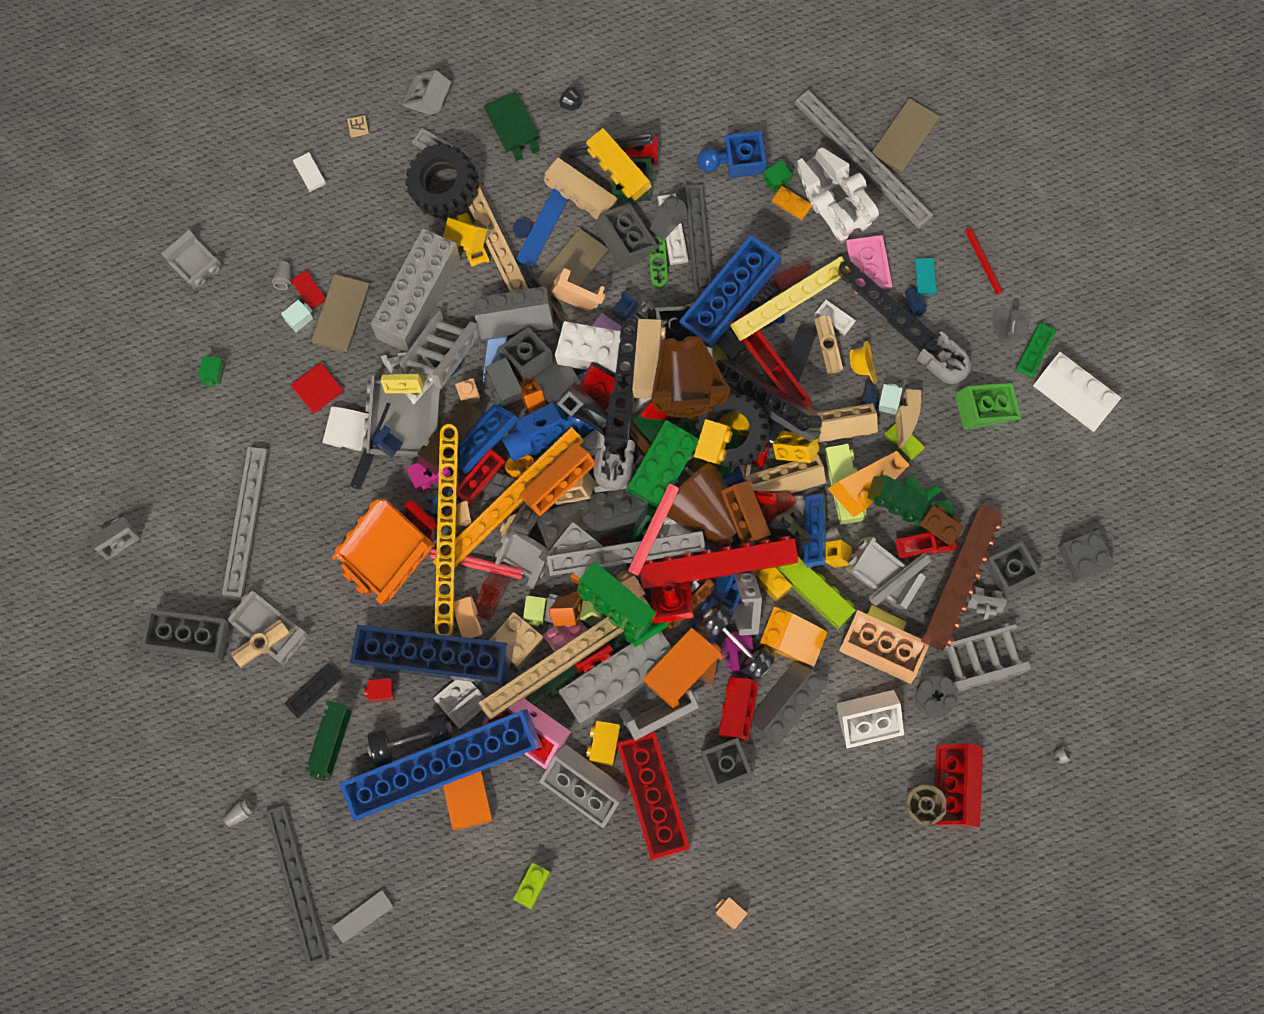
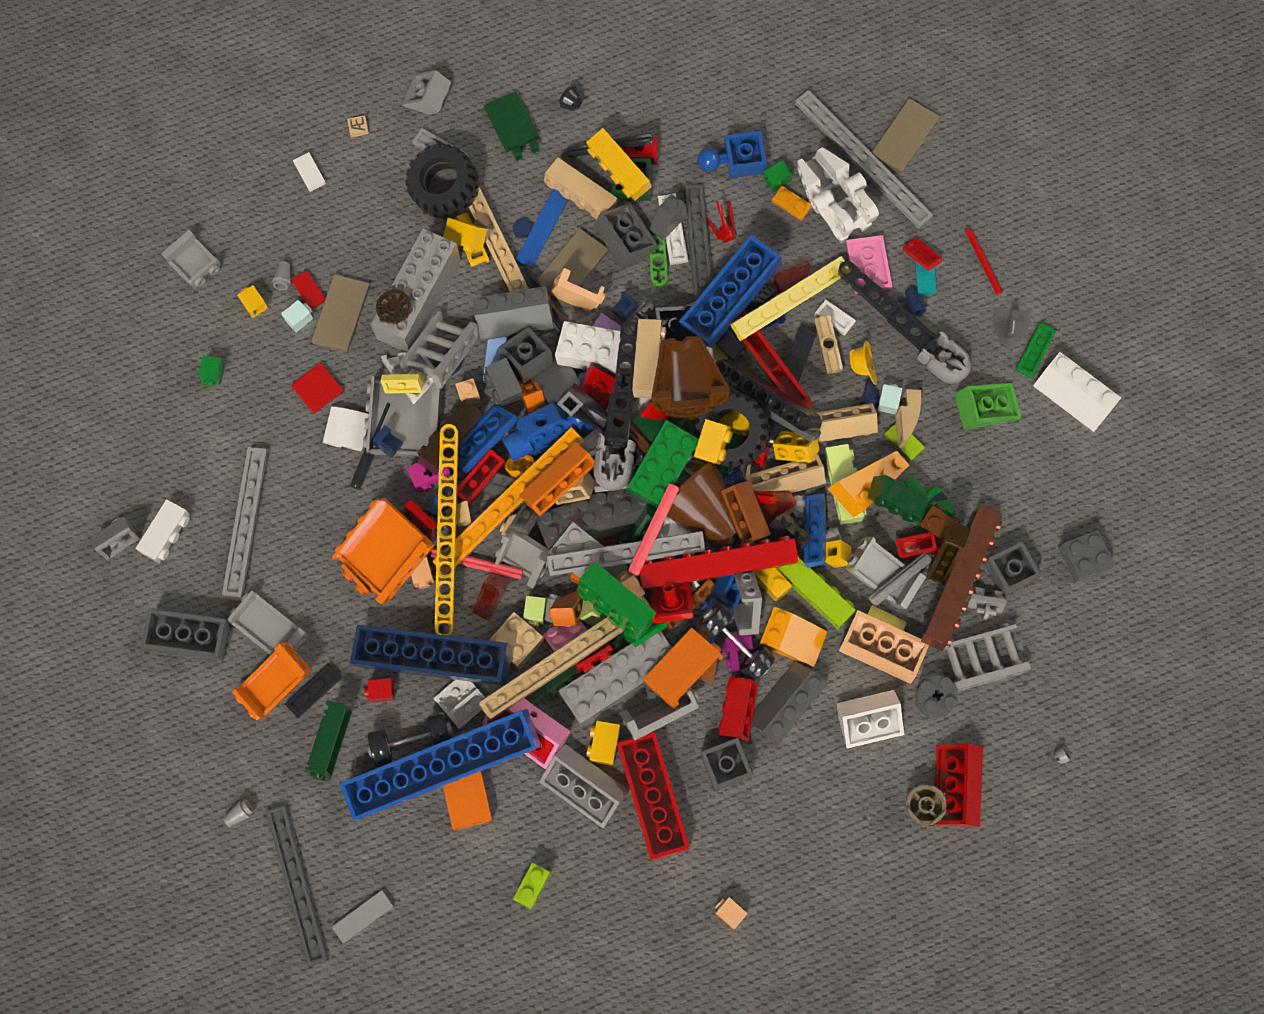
tan piece [231,620,290,668] -> none
light nougat slope [454,596,483,638] -> none
none -> white brick [135,499,190,563]
none -> orange panel [232,642,313,720]
none -> yellow brick [238,285,268,318]
none -> dark brown wheel [376,289,412,325]
none -> light nougat brick [411,557,434,589]
none -> red plant [706,201,737,243]
none -> red tile [903,237,942,271]
none -> dark brown brick [926,522,971,585]

